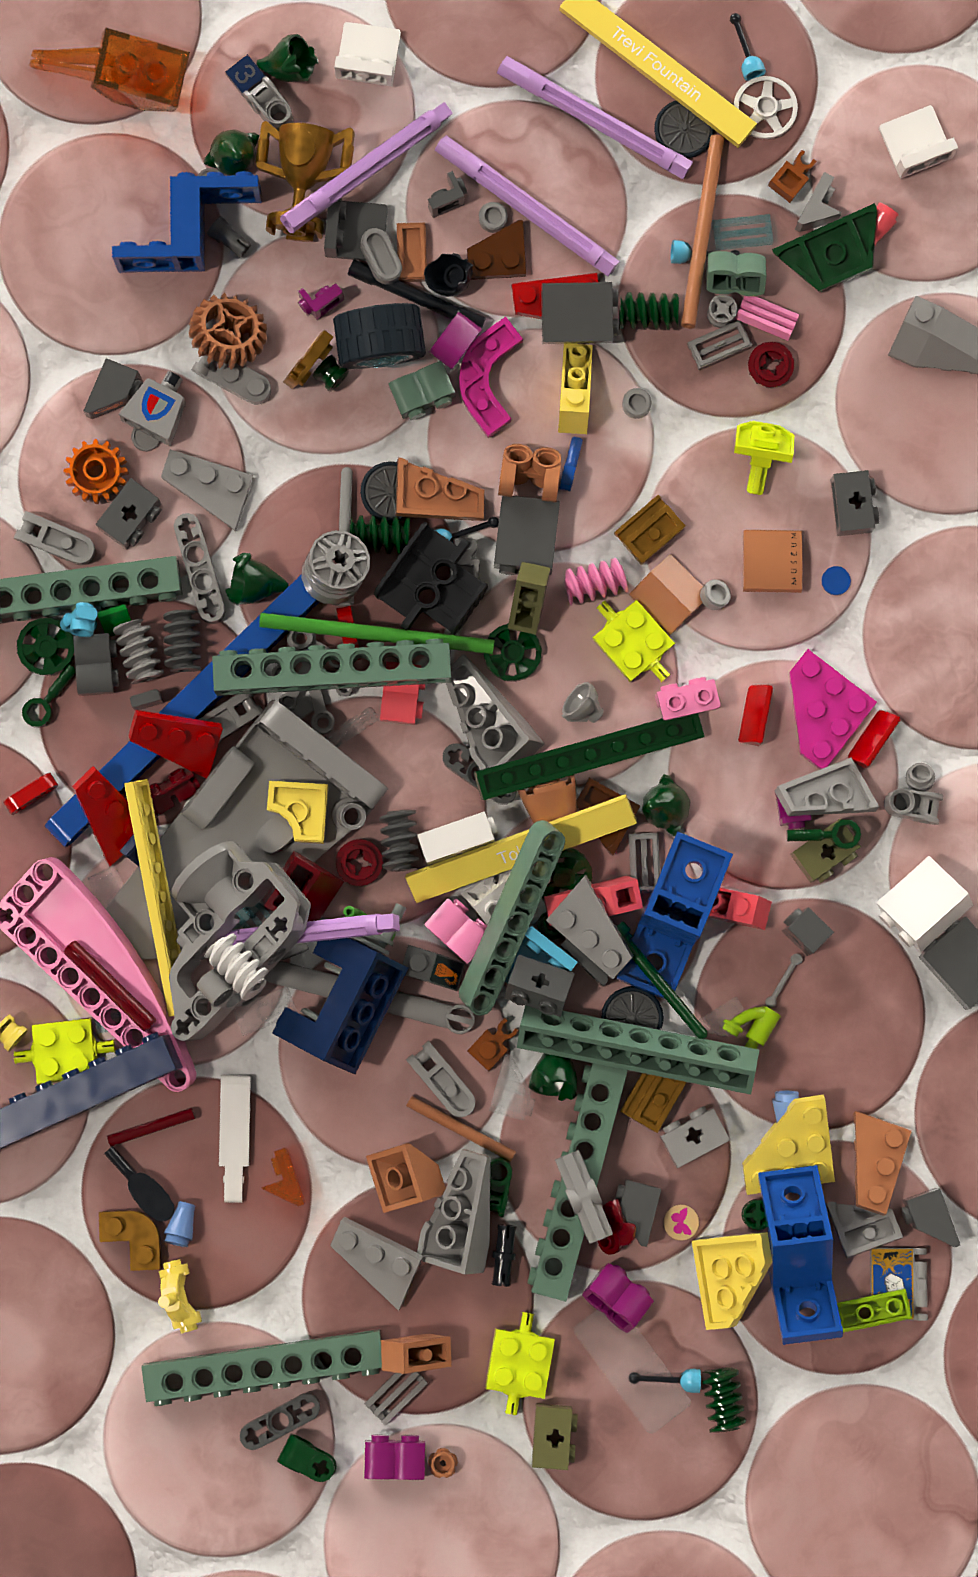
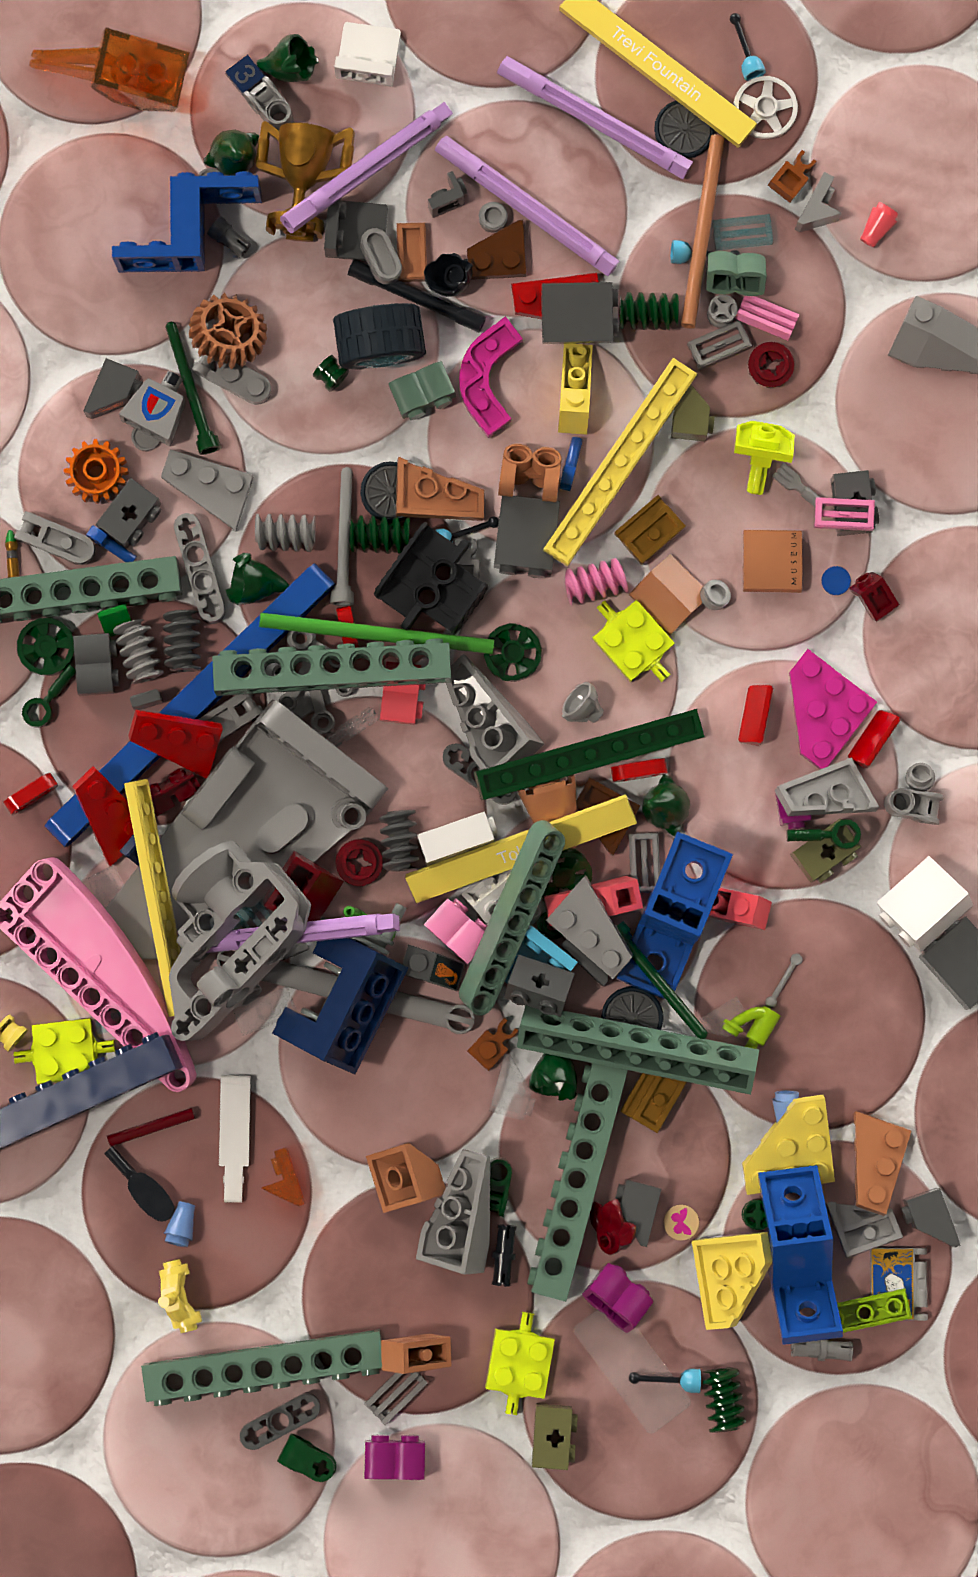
medium azure plate [60,602,97,637] -> none
dark red axle [64,941,156,1032] -> none
pearl gold plate [99,1210,161,1271] -> none
white piece [204,933,268,1001] -> none
light yellow tile [267,781,329,844] -> none
pearl gold plate [283,330,333,389] -> none
magenta bracket [298,283,345,320] -> none
light grey wheel [301,530,370,605] -> none
light grey wing [330,1217,424,1311] -> none
light grey plate [406,1041,475,1117] -> none
nougat bar [406,1096,516,1162] -> none
nougat plate [428,1448,458,1478] -> none
magenta beam [429,312,482,369] -> none
olive brick [507,562,550,635] -> none
light grey piece [555,1150,613,1244] -> none
light grey tile [622,388,652,419] -> none
bright pink bracket [655,677,720,721] -> none
light grey brick [660,1106,730,1168] -> none
dark green wing [772,203,877,292] -> none
dark grey brick [782,907,834,956] -> none
white bracket [879,105,958,179] -> none
none -> pearl gold piece [5,530,19,600]
none -> blue bar [86,525,137,562]
none -> dark green piece [165,321,221,455]
none -> light grey piece [255,514,316,552]
none -> light yellow tile [543,358,697,567]
none -> red beam [611,758,668,782]
none -> olive slope [671,385,715,442]
none -> light grey piece [772,463,821,507]
none -> light grey pin [791,1339,853,1361]
none -> bright pink tile [814,497,875,531]
none -> dark red bracket [849,572,900,622]

